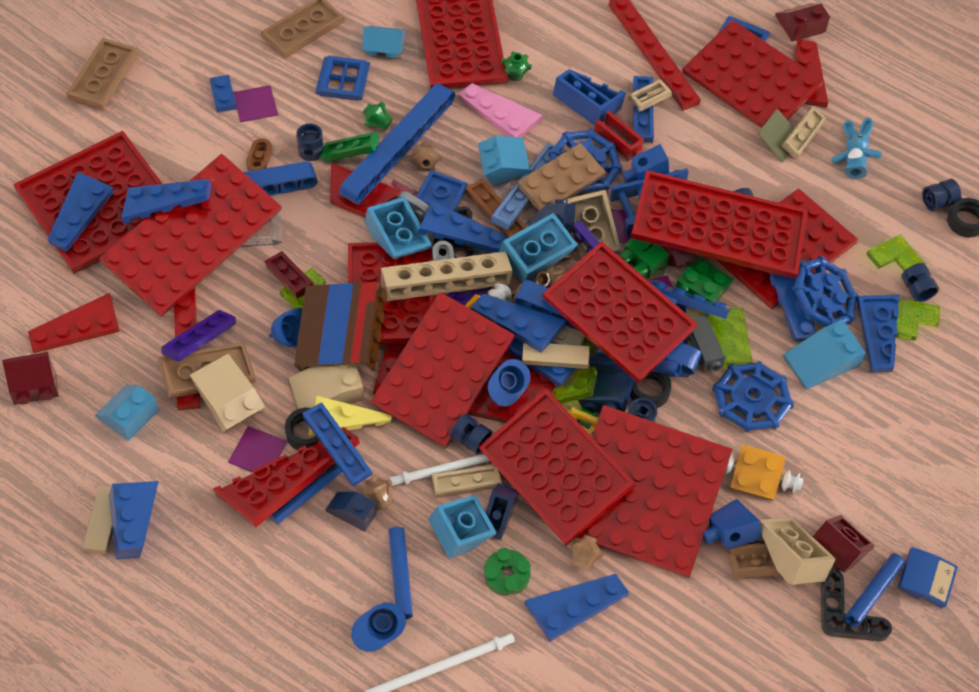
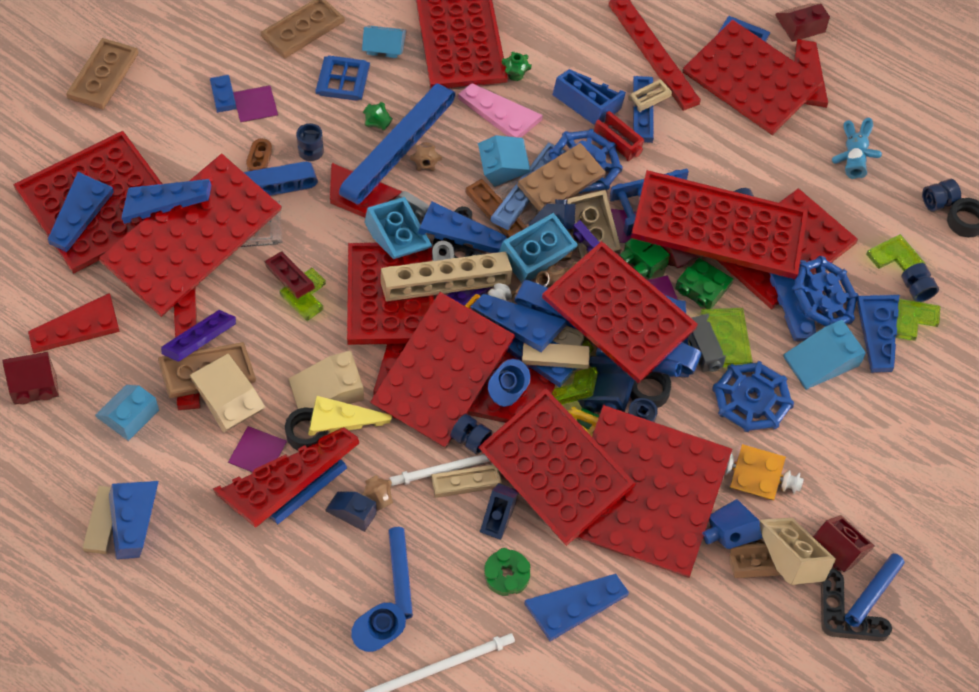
blue piece [268,308,303,347] -> none
panel [294,282,387,371] -> none
blue plate [303,402,372,487] -> none
green plate [320,132,380,162] -> none
clear pink piece [391,180,418,197] -> none
blue plate [416,170,468,211] -> none
dark azure slope [428,494,496,559] -> none
medium nougat rock [569,535,604,571] -> none
blue torso [622,144,669,183] -> none
blue wing [650,280,730,319] -> none
olive piece [758,109,794,162] -> none
tan tile [781,106,827,159] -> none
blue slope [898,547,958,608] -> none

